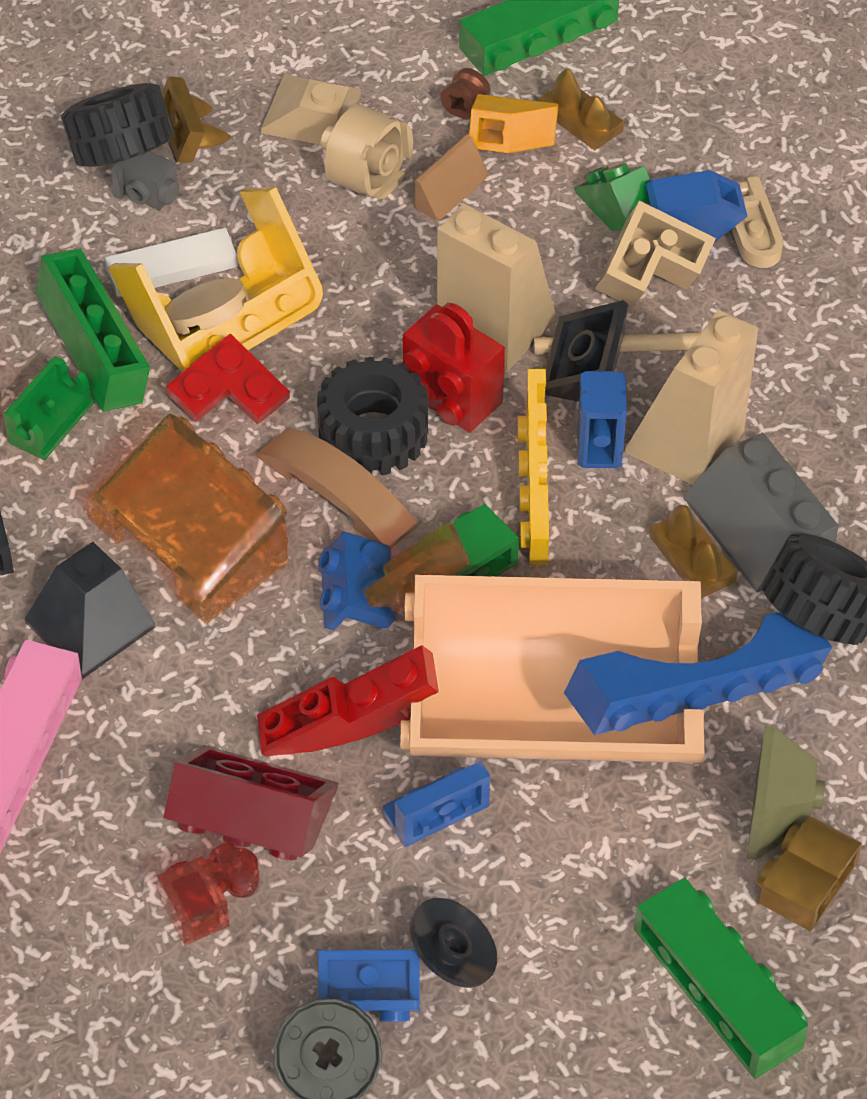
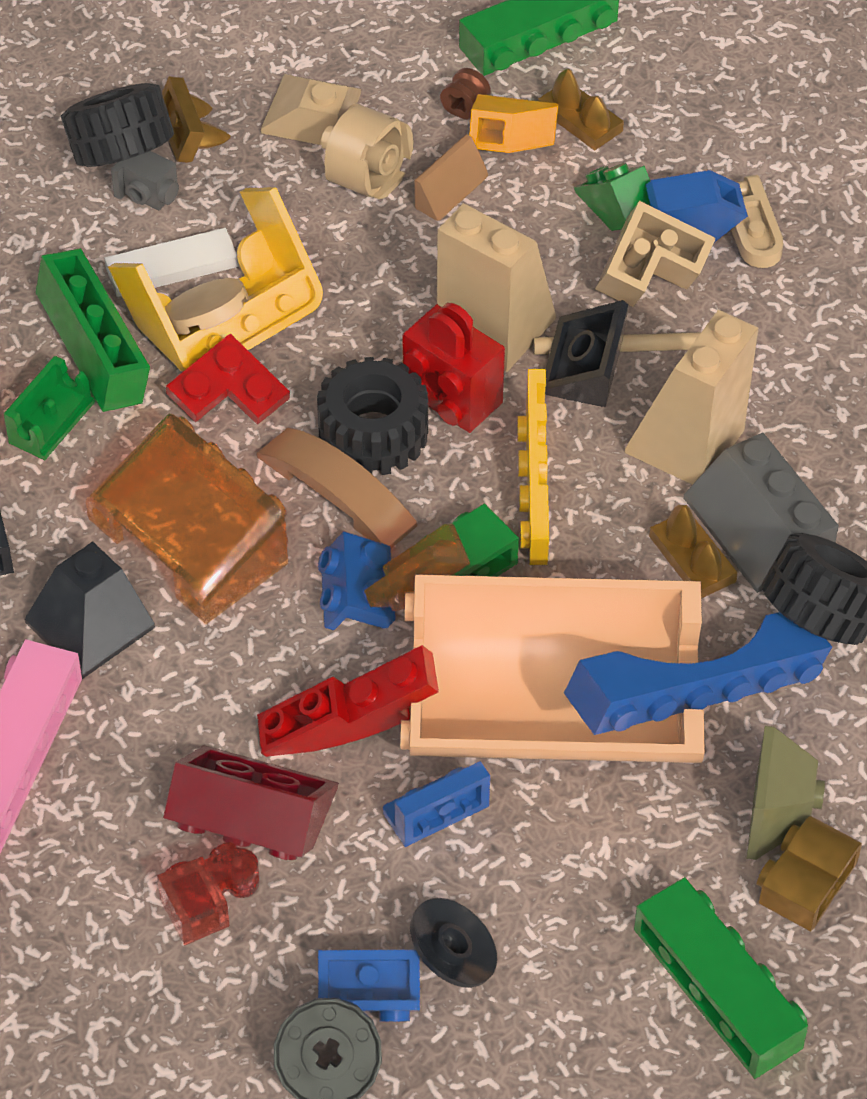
blue brick [577,370,627,468] -> none

